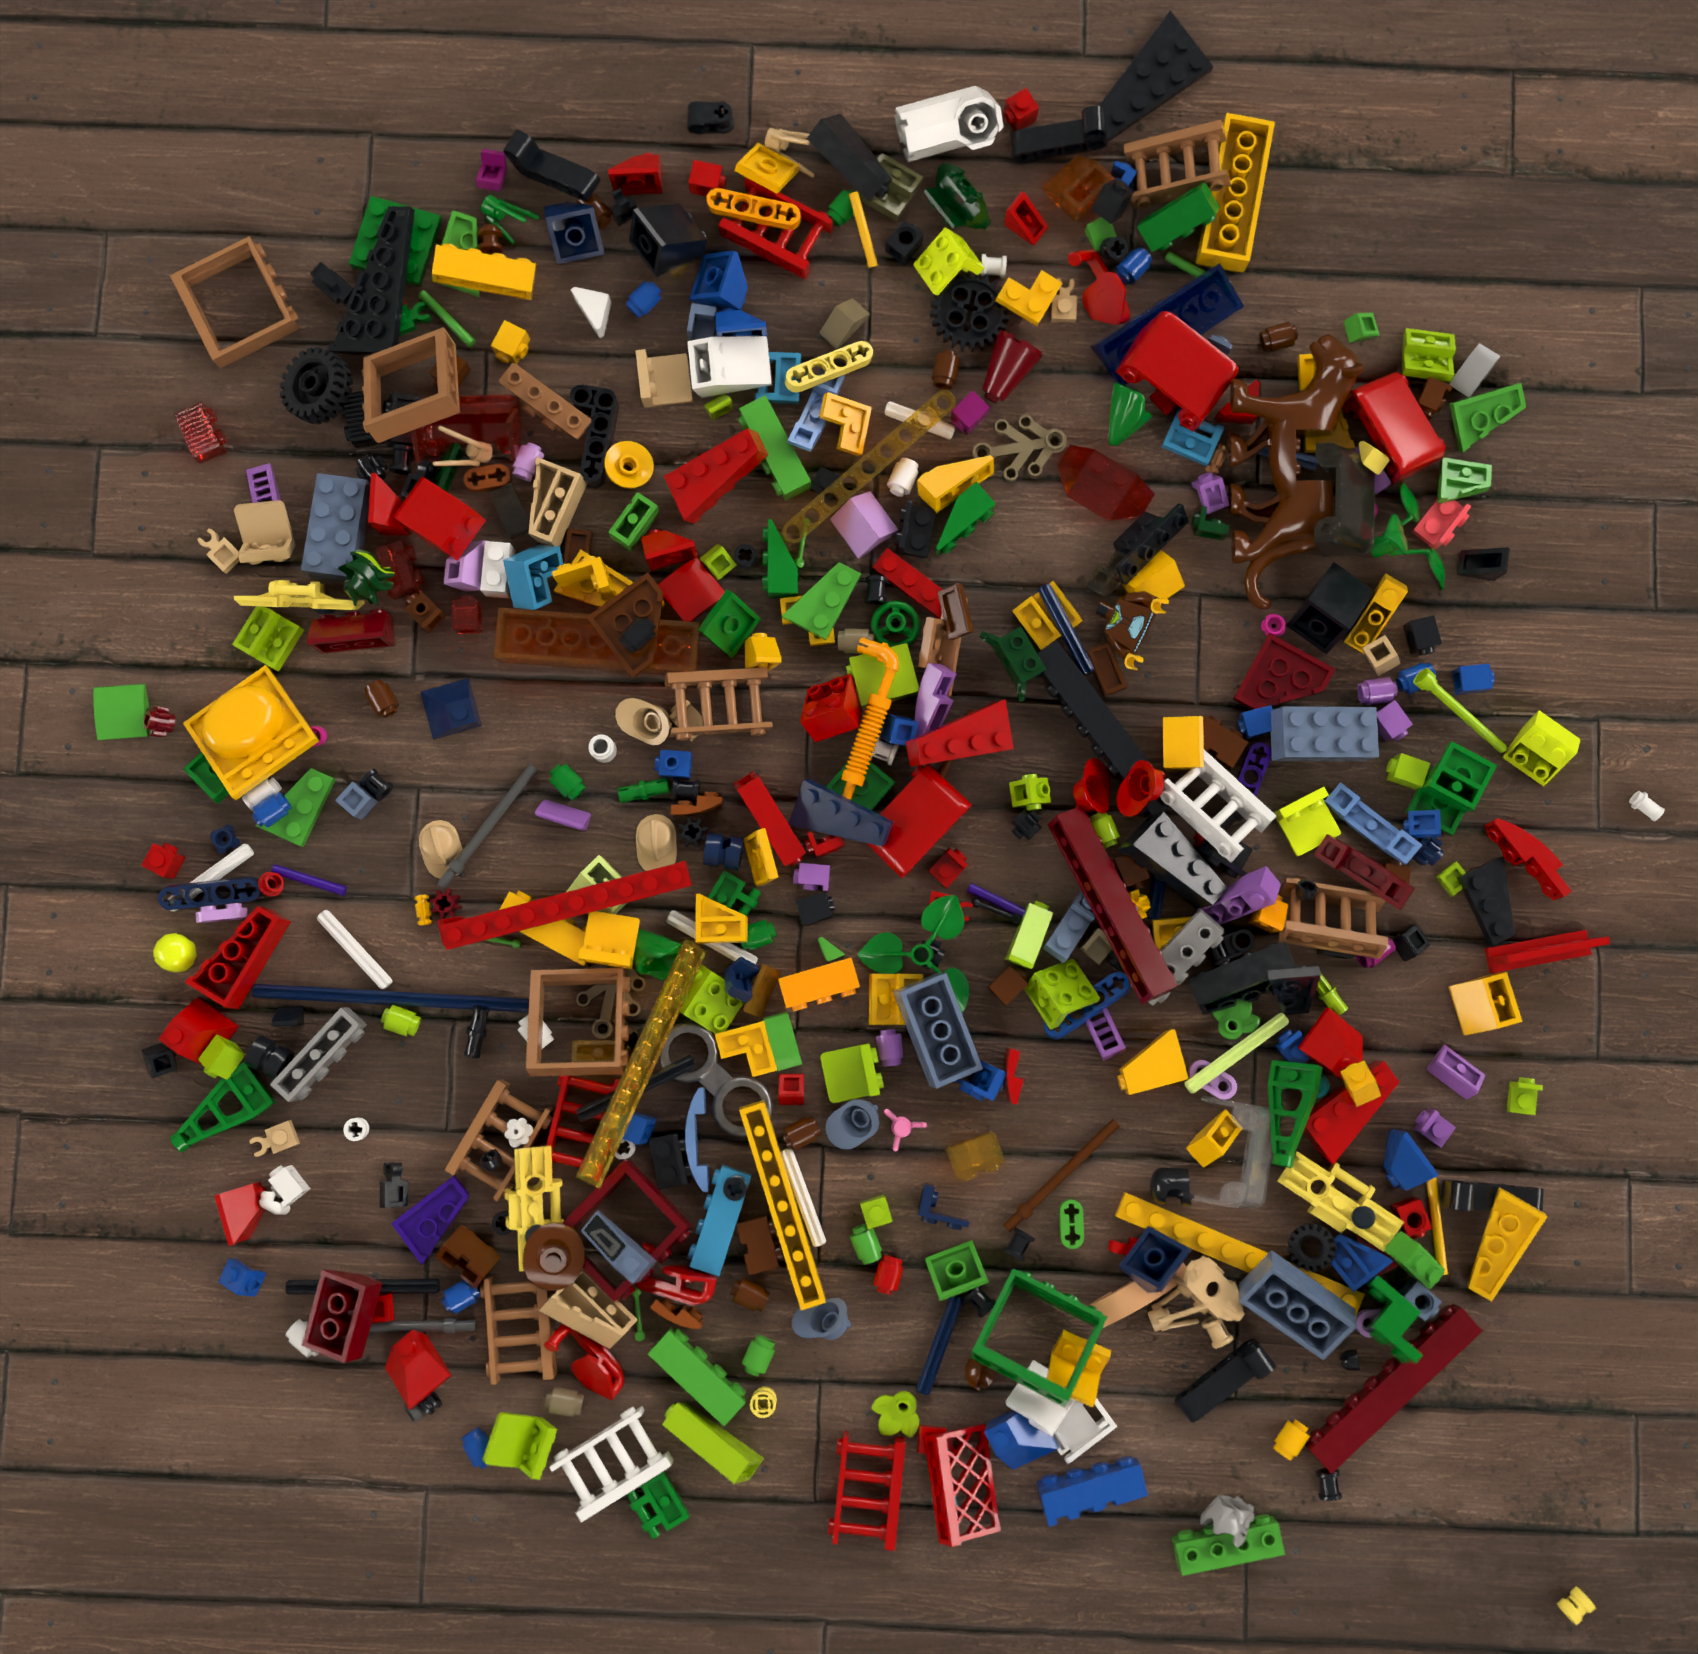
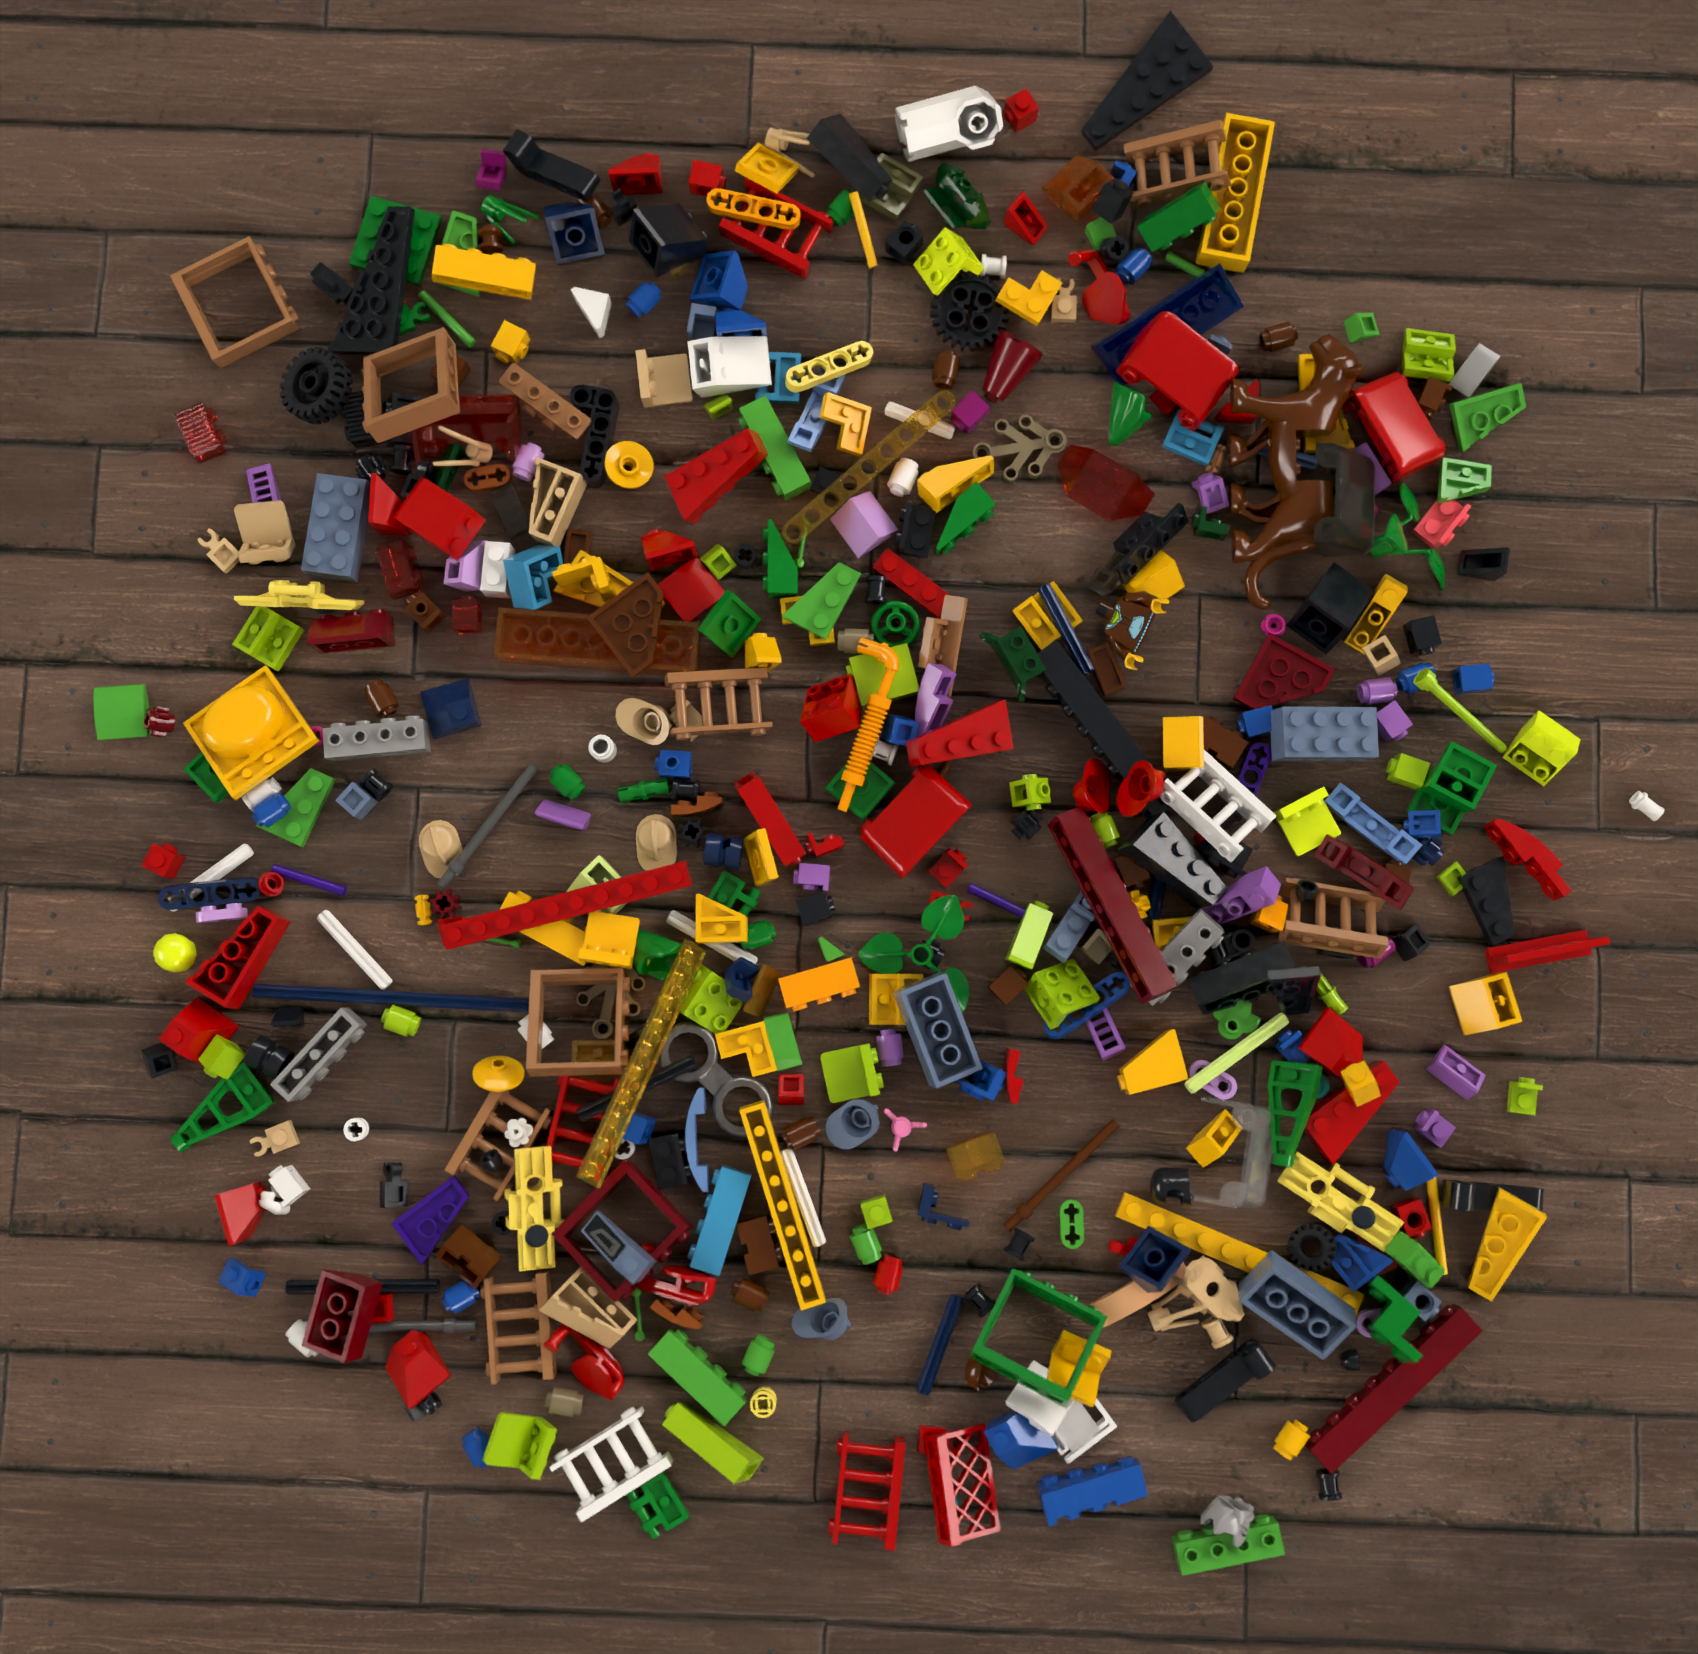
dark blue plate [210,825,240,854] -> none
dark green hair [338,550,395,606] -> none
black pin [464,1005,490,1059] -> none
reddish brown hat [522,1223,585,1291] -> none
bright green brick [608,492,660,552] -> none
black brick [618,616,656,654] -> none
black piece [687,101,735,135] -> none
black bush [723,1175,747,1201] -> none
dark blue wing [788,778,894,846] -> none
dark tan slope [819,298,870,350] -> none
lime plate [871,1391,920,1438] -> none
bright green slope [924,1240,989,1301] -> none
reddish brown tile [938,583,973,640] -> none
black hinge [971,898,1022,924] -> none
black beam [1011,106,1108,162] -> none
light yellow slope [1359,441,1390,475] -> none
light yellow wheel [1556,1586,1596,1626] -> none
none -> light grey brick [322,716,431,762]
none -> yellow dish [472,1056,524,1092]

